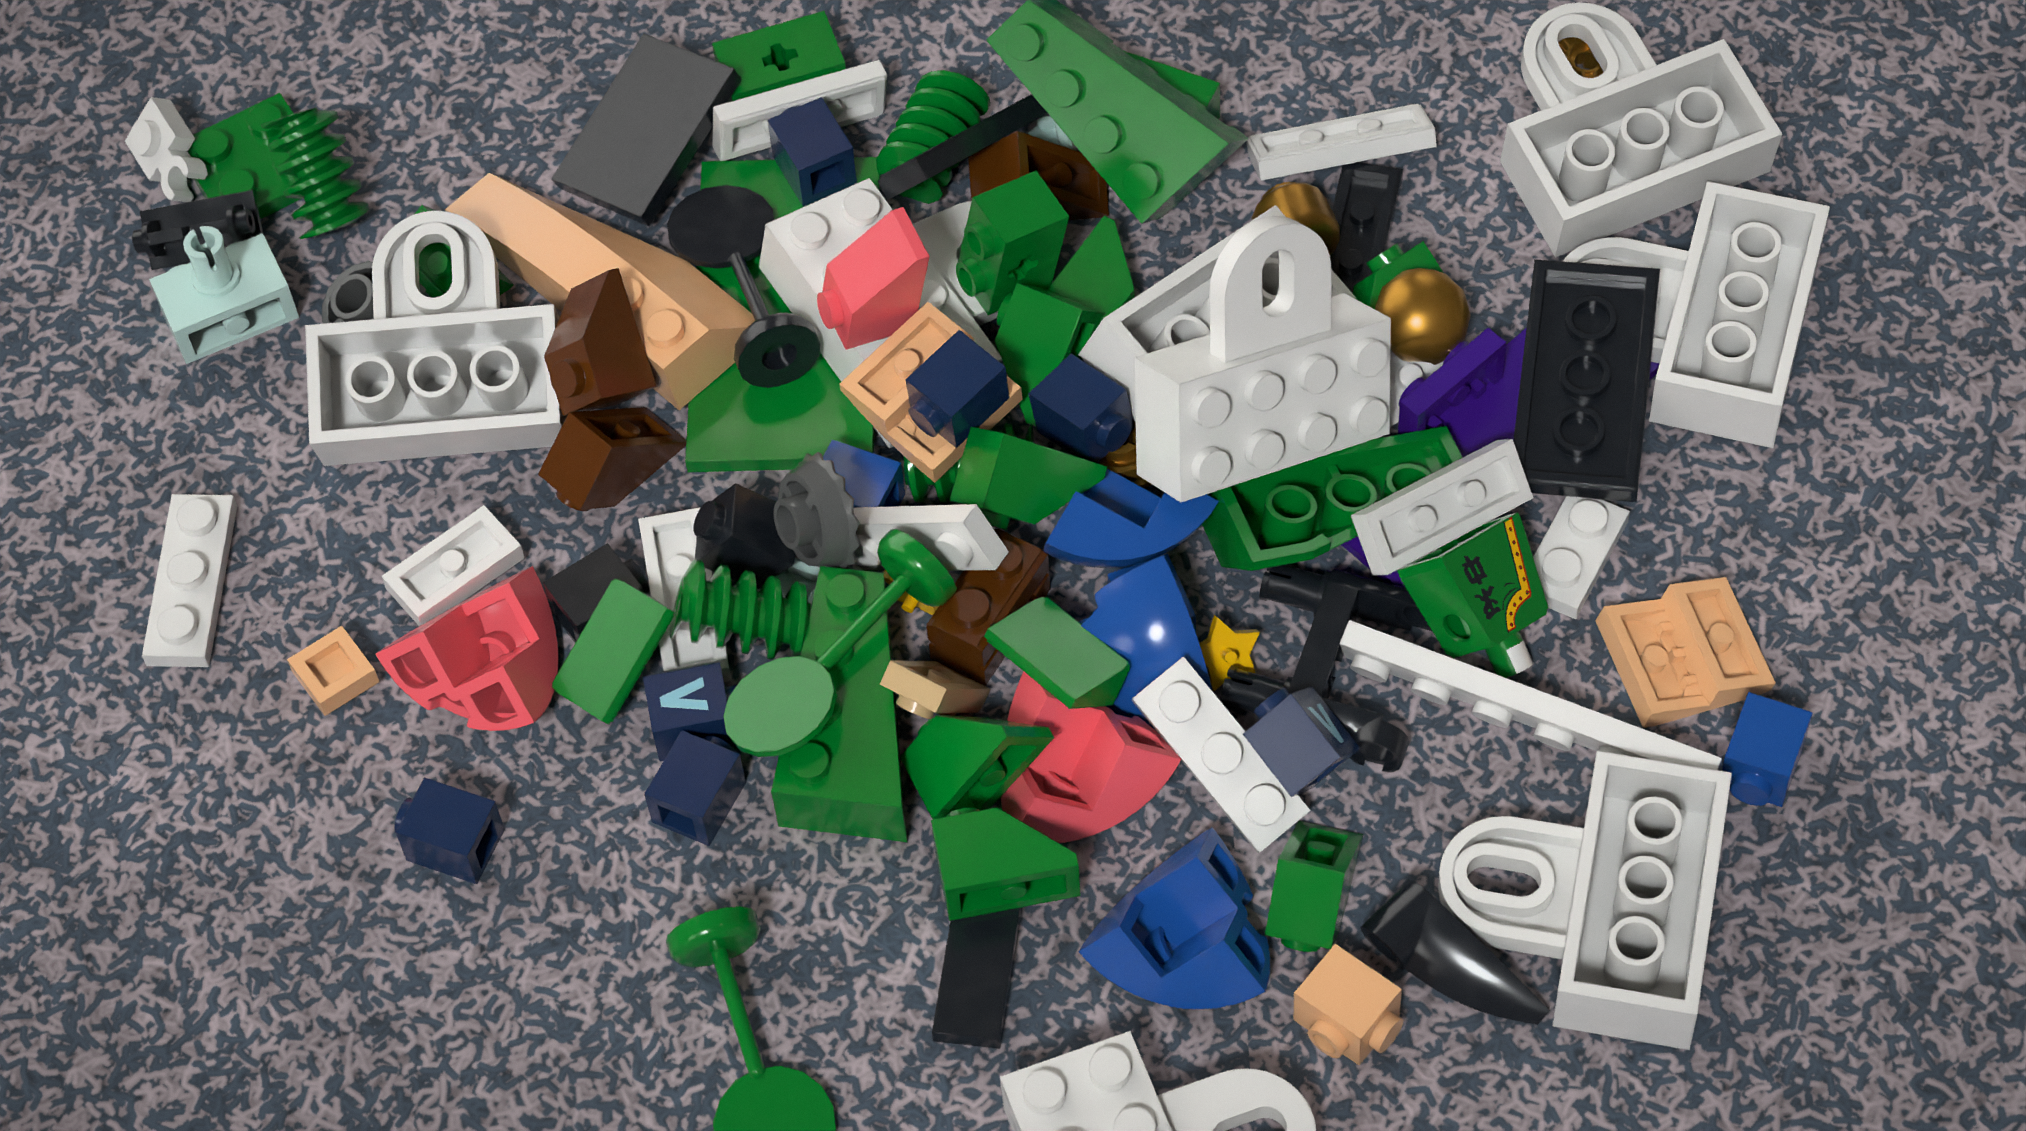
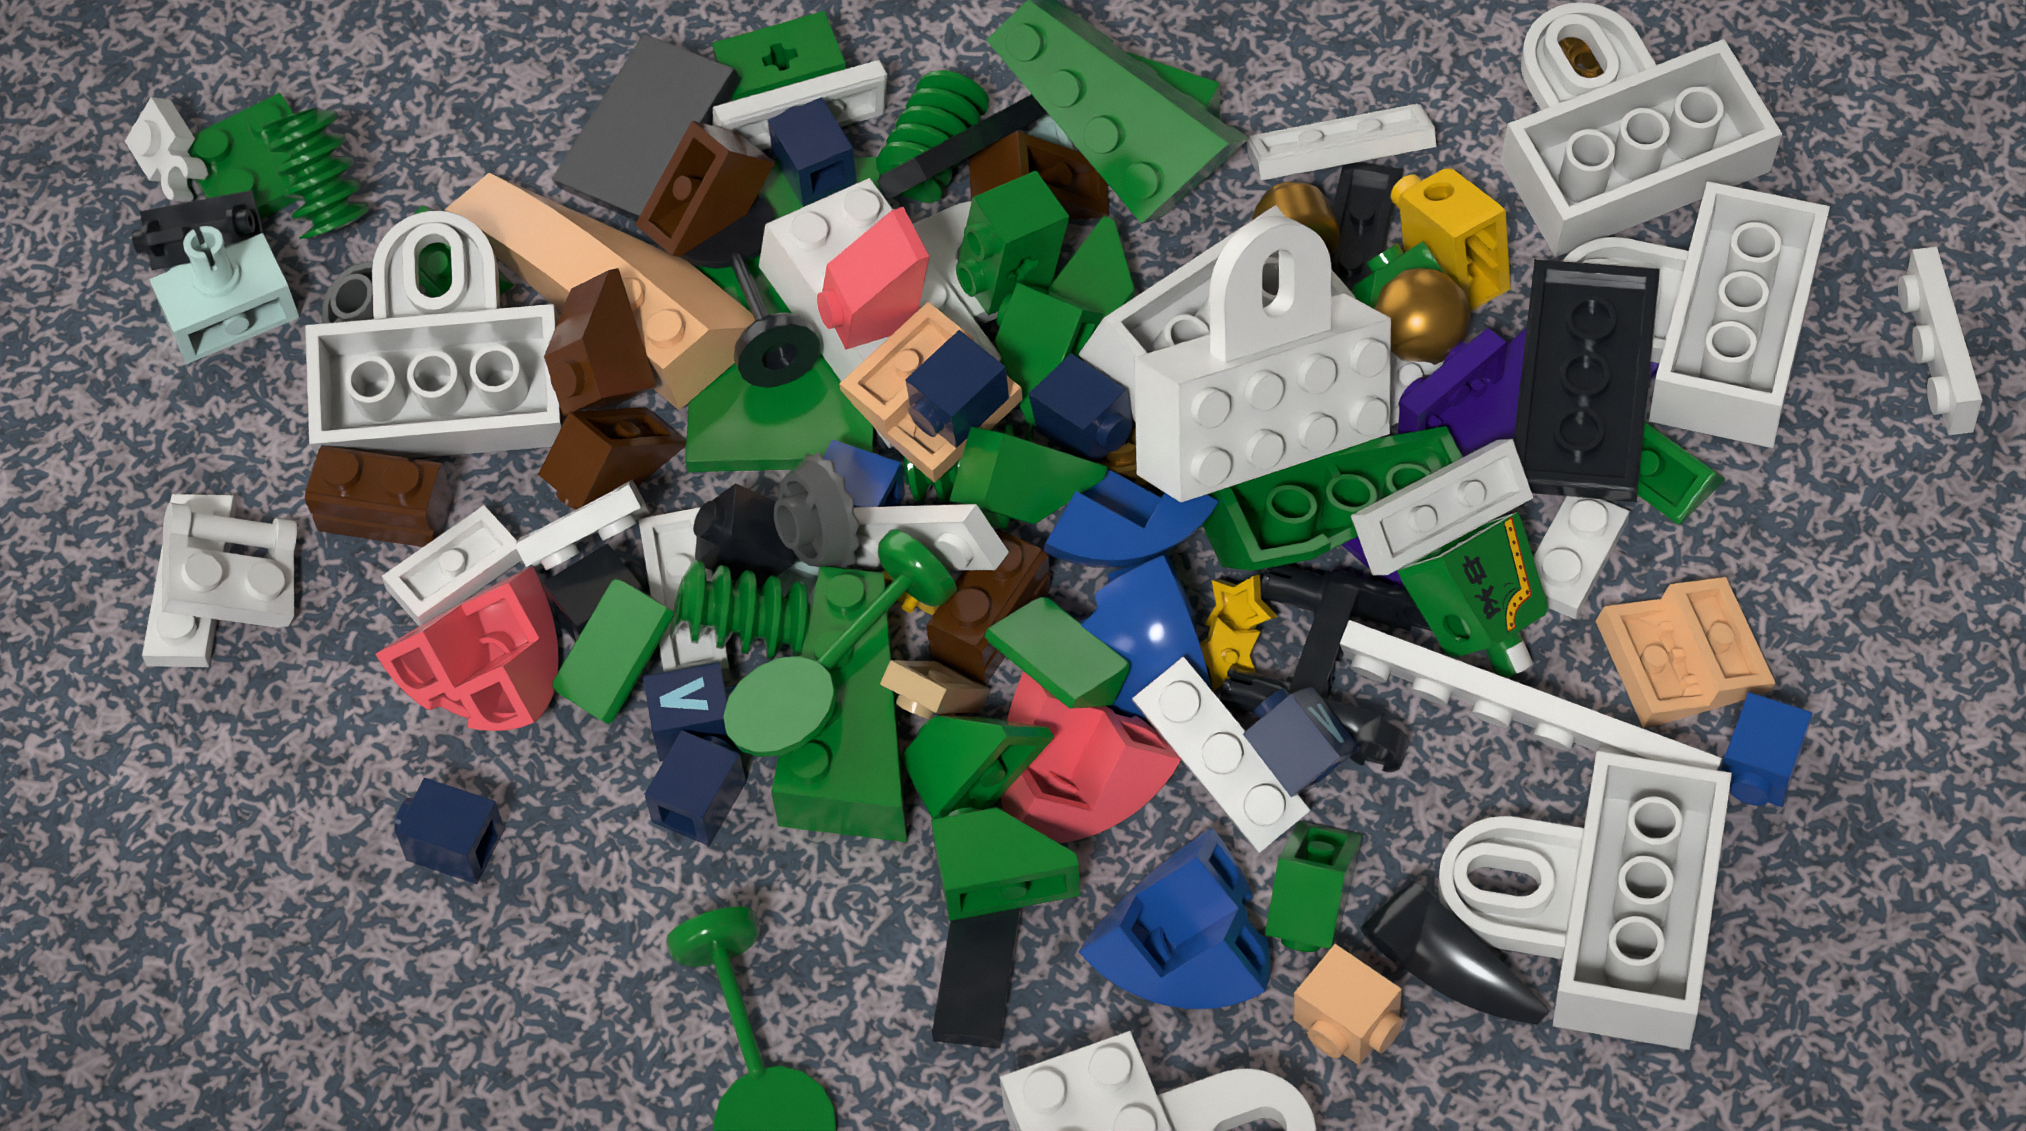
light nougat plate [287,626,379,716] -> none
none -> white plate [162,502,297,628]
none -> reddish brown brick [304,445,454,547]
none -> white plate [514,480,649,571]
none -> reddish brown slope [635,121,775,257]
none -> yellow piece [1204,574,1278,631]
none -> yellow torso [1390,169,1511,312]
none -> green slope [1638,421,1725,526]
none -> white plate [1898,247,1982,435]

